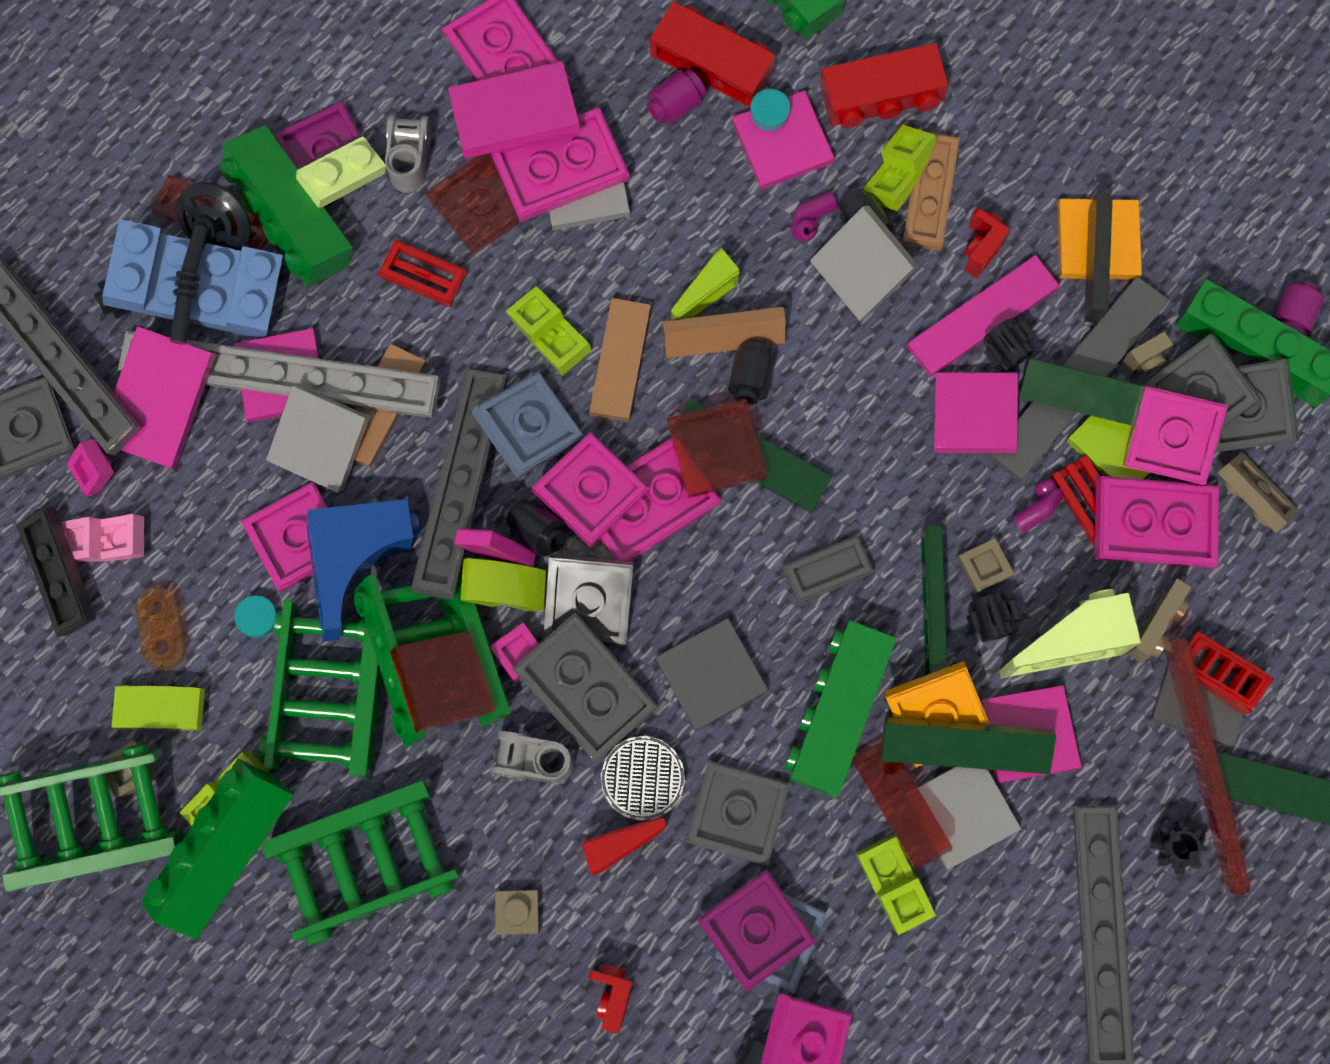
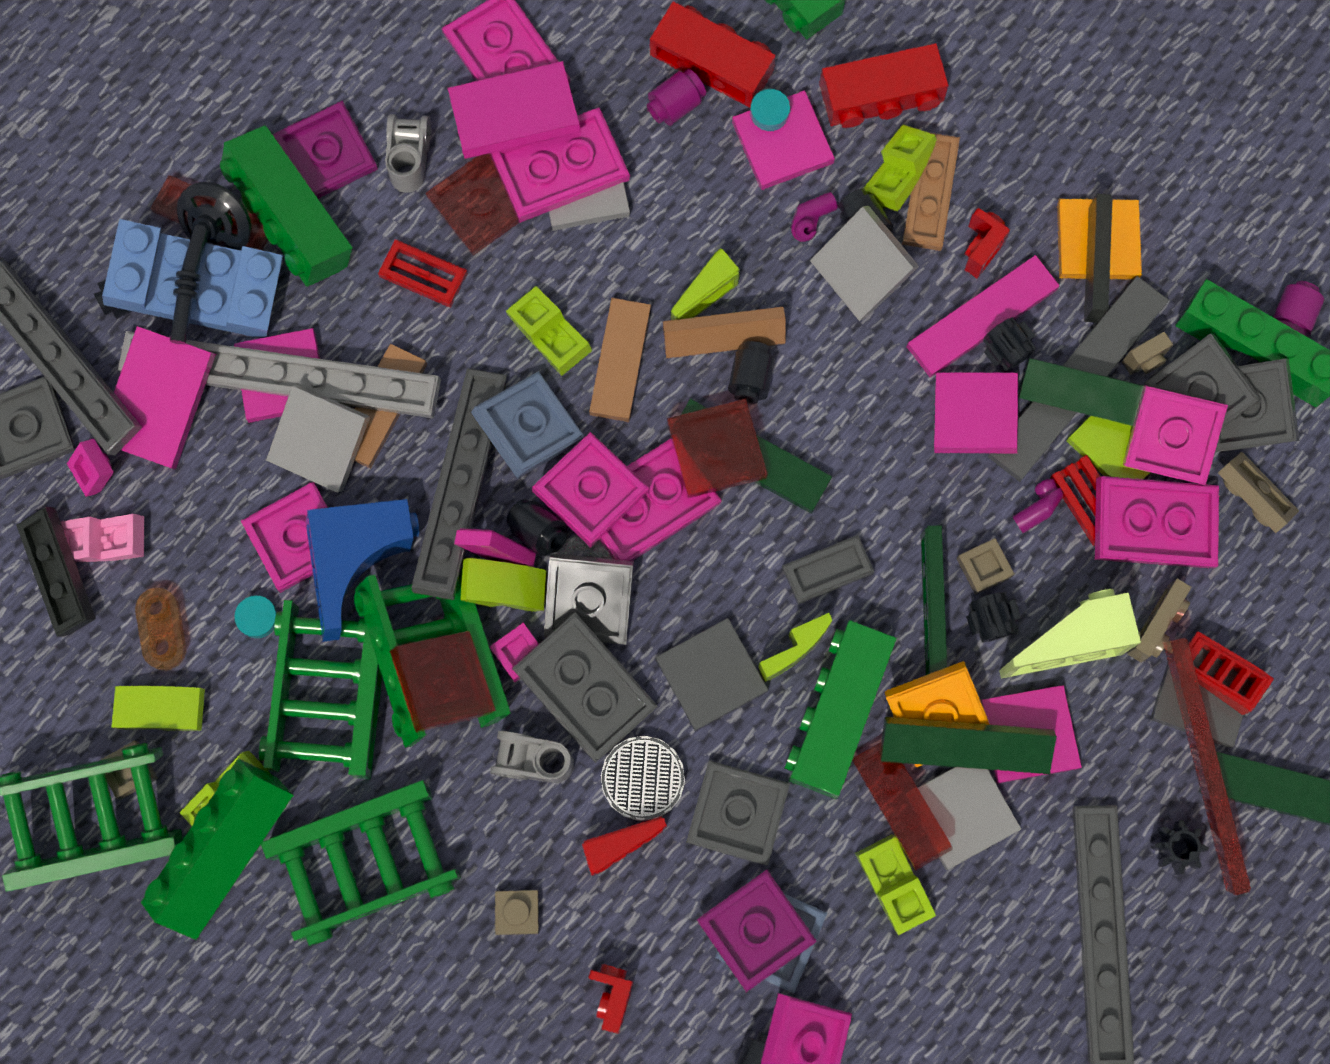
yellowish green plate [296,136,386,208] -> none
none -> lime slope [758,613,832,683]

